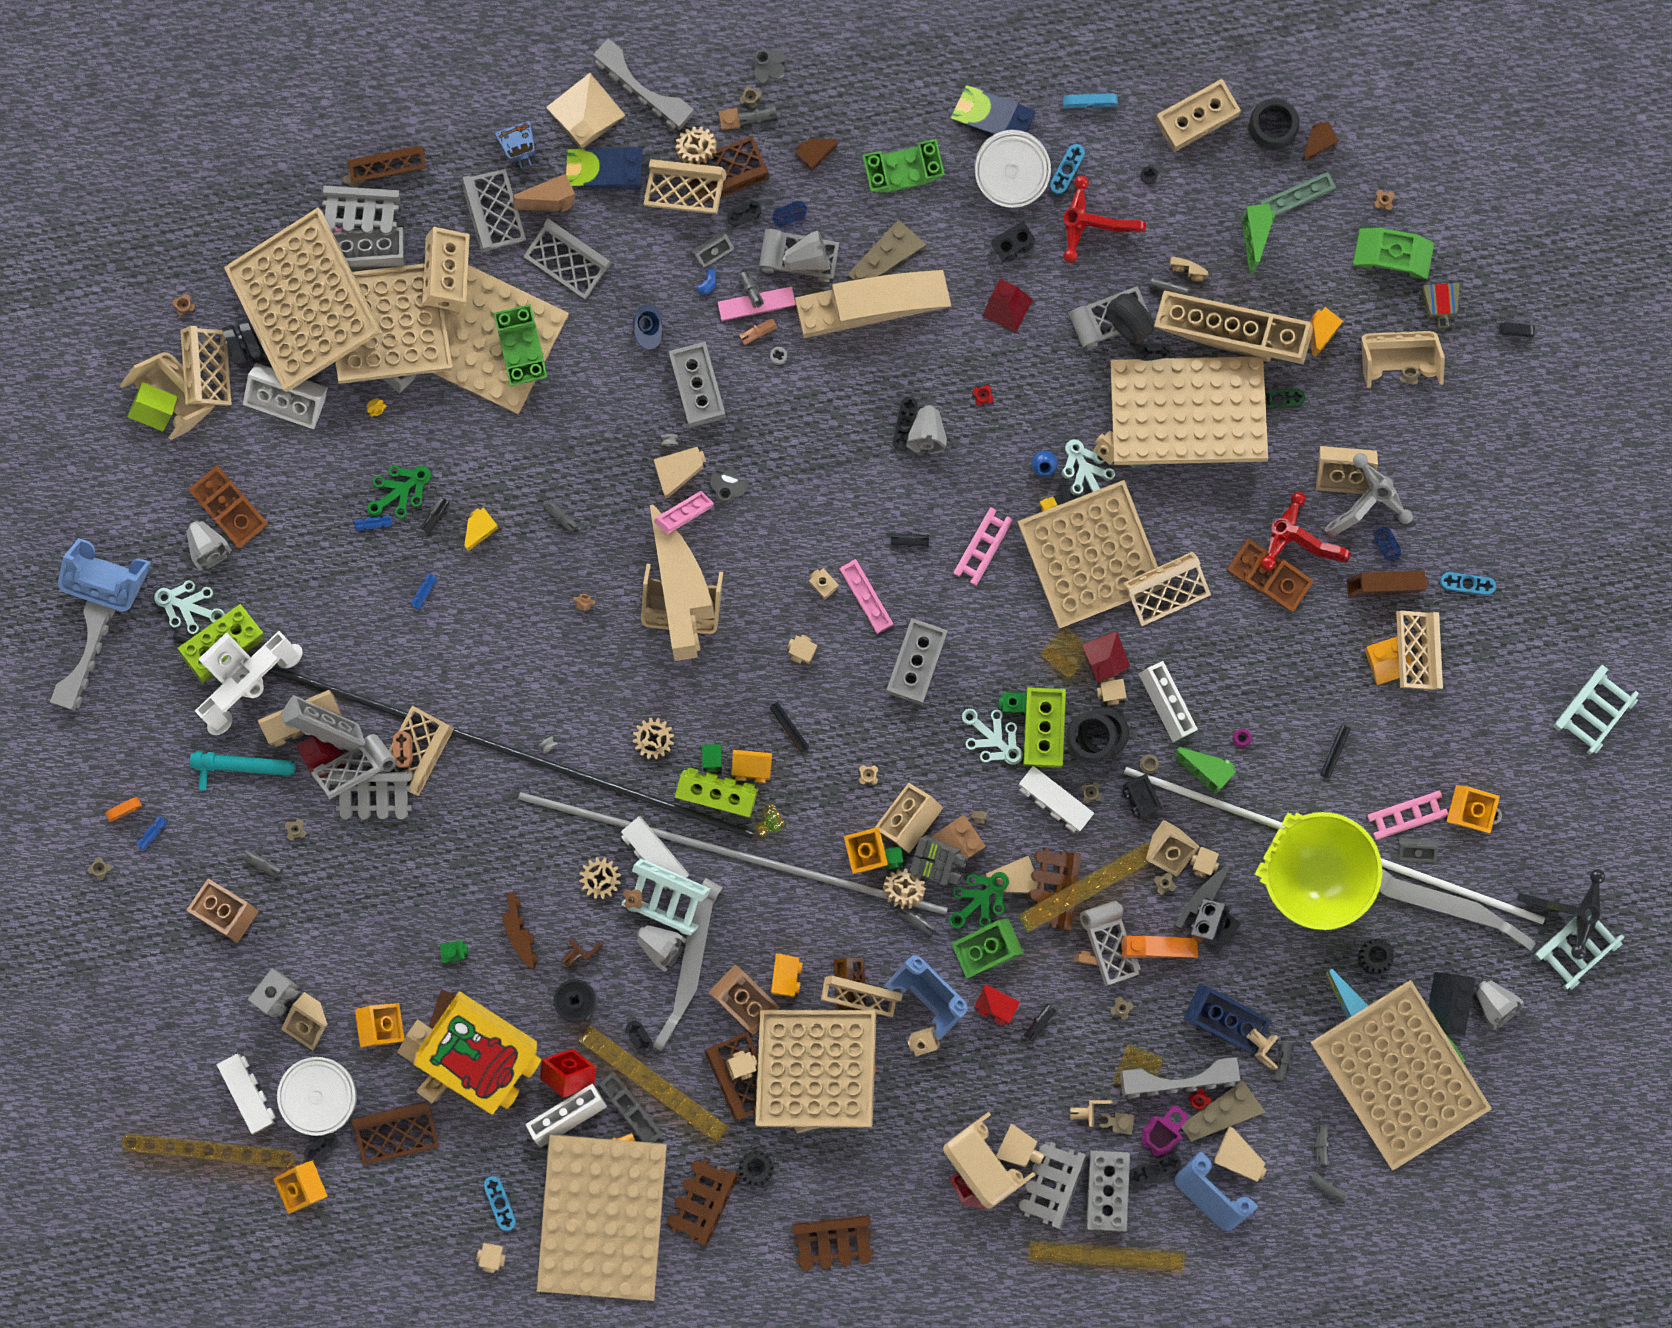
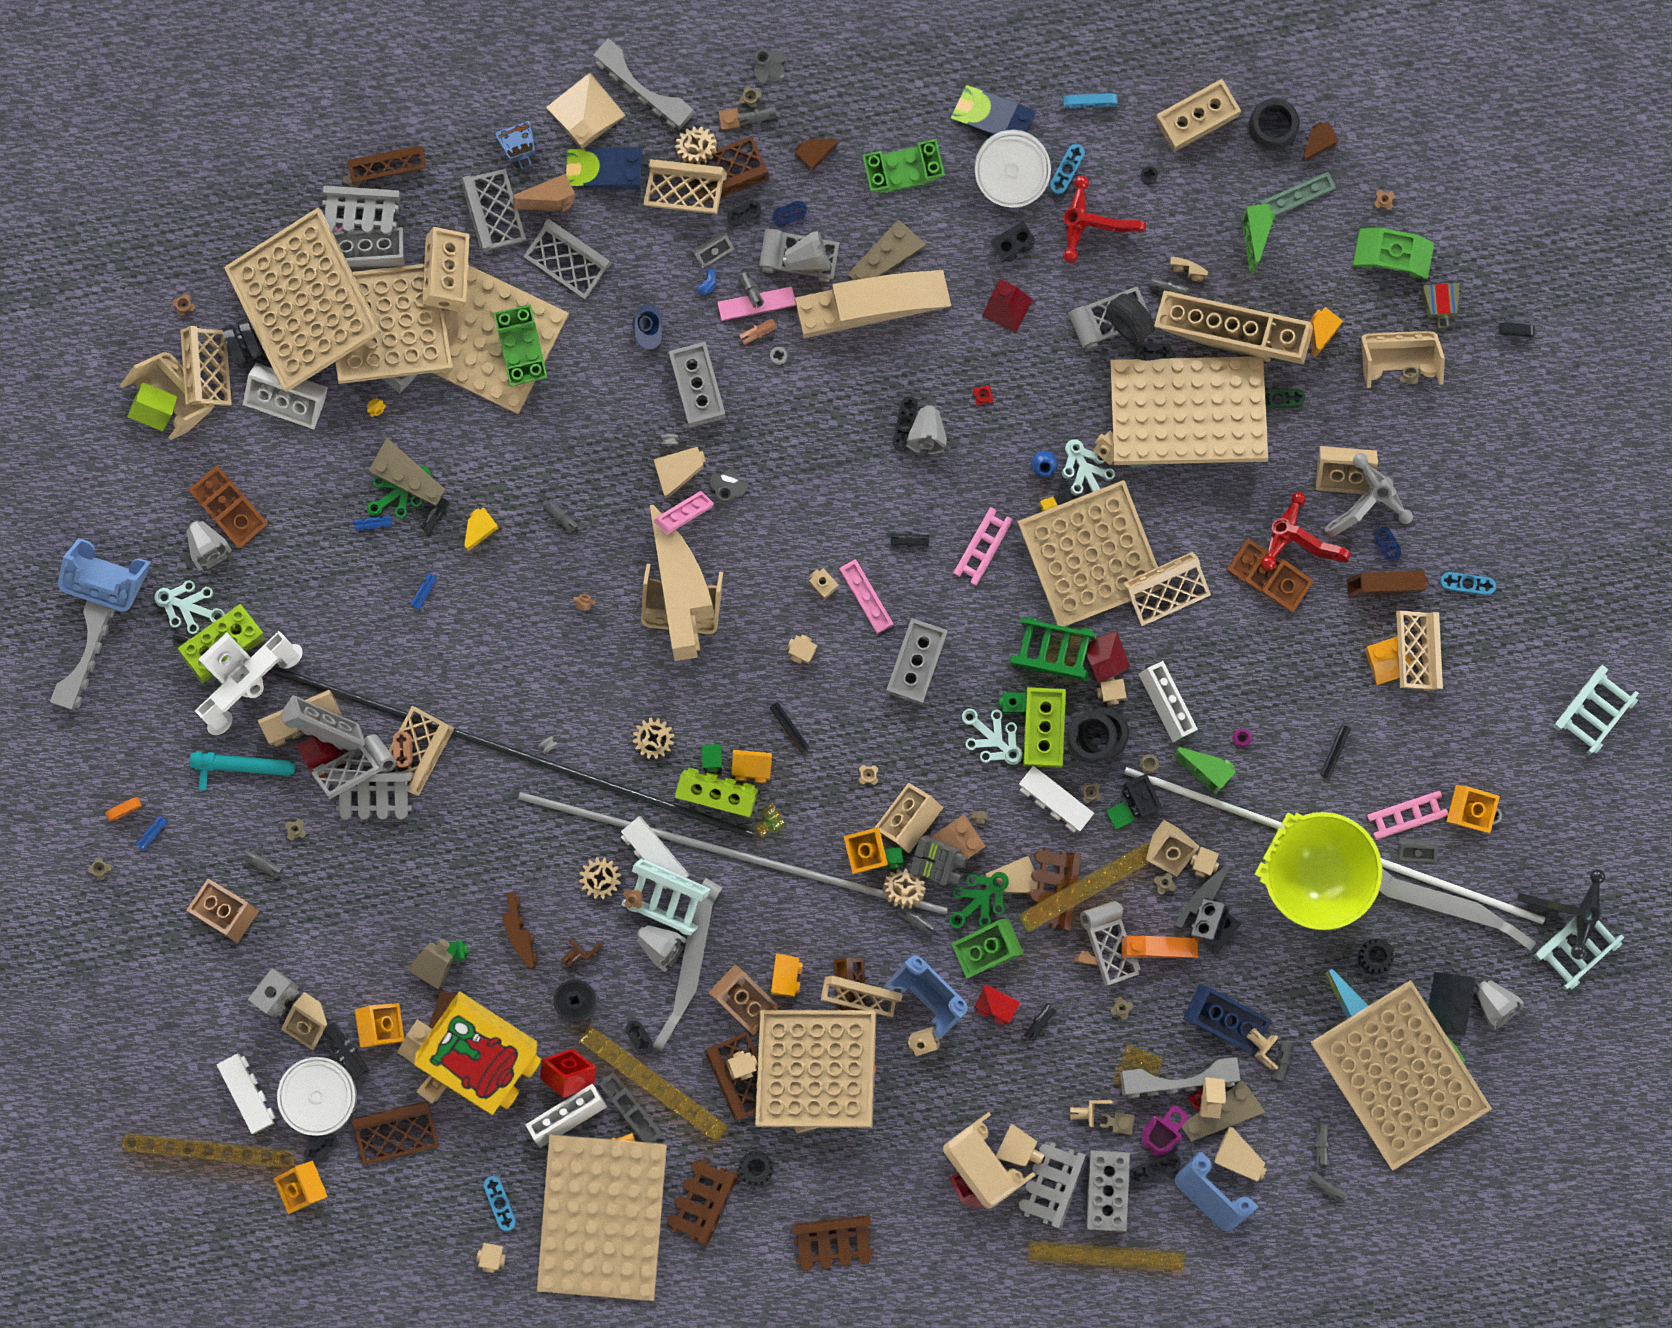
none -> black piece [323,1022,369,1079]
none -> dark tan wing [368,438,445,507]
none -> dark tan torso [407,939,453,989]
none -> green fence [1010,617,1097,681]
none -> green piece [1106,801,1135,830]
none -> tan slope [1199,1077,1226,1118]

